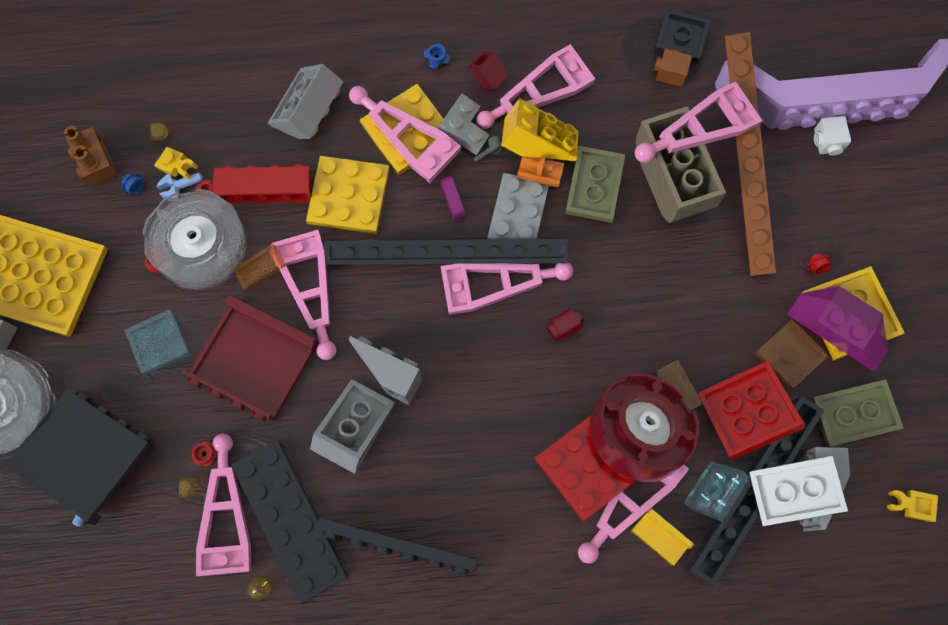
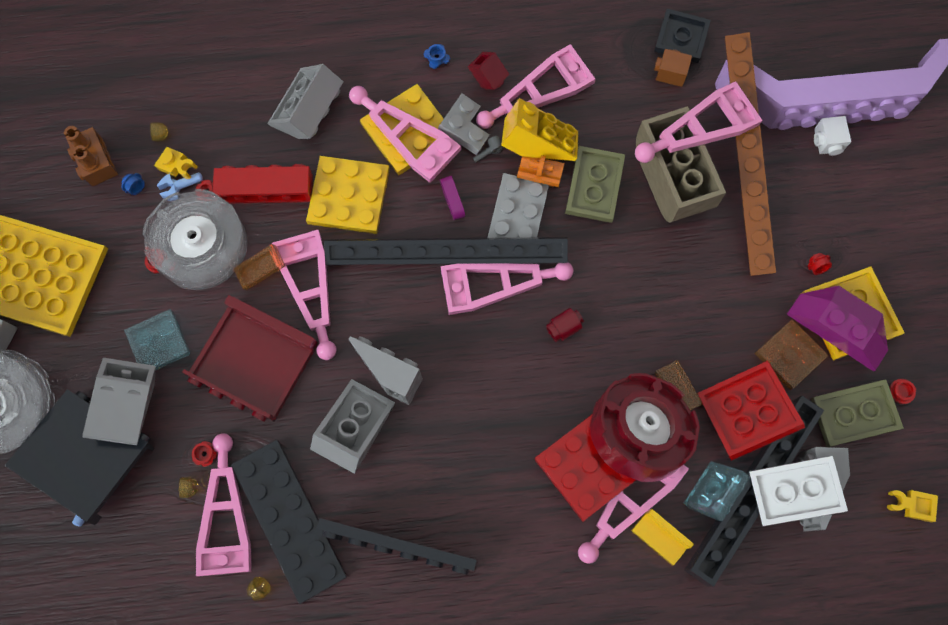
none -> light grey slope [83,358,156,445]
none -> red plate [889,379,916,404]

